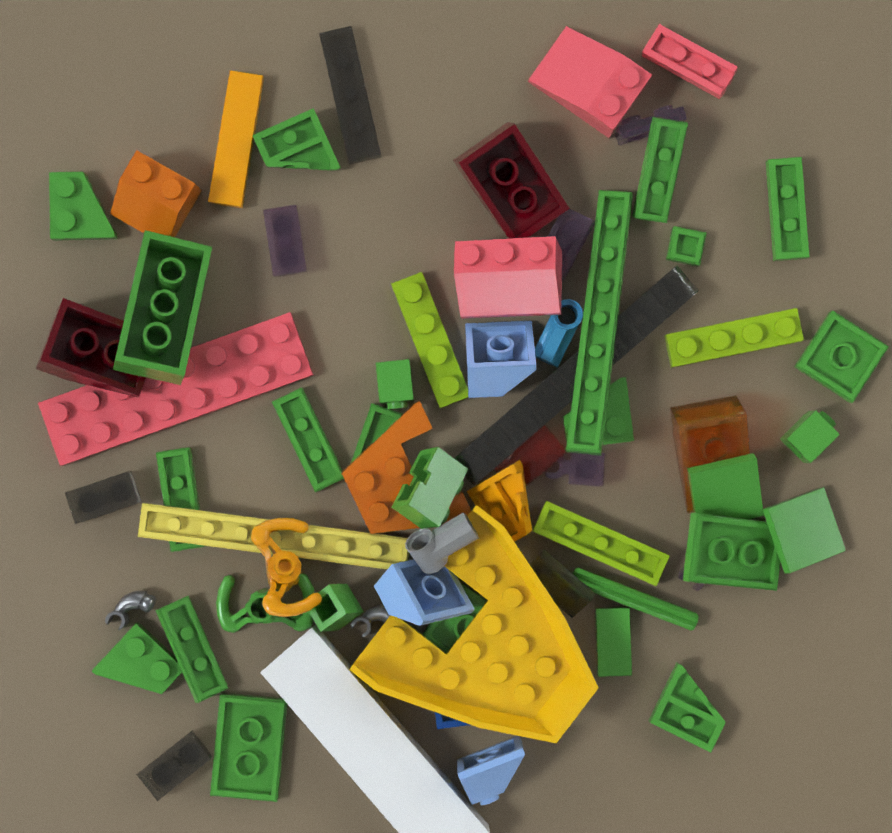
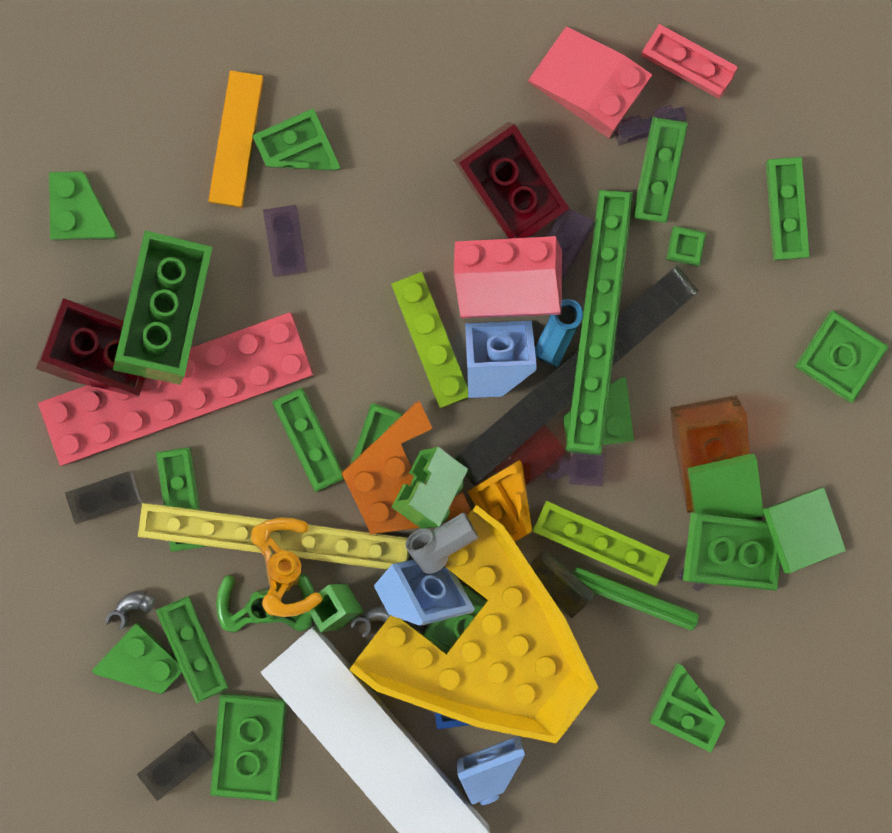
orange slope [110,150,202,237] -> none
clear smoke tile [319,26,382,165] -> none
bright green brick [376,359,414,410] -> none
bright green tile [595,607,632,677] -> none
lime plate [664,308,804,368] -> none
bright green brick [780,410,840,463] -> none

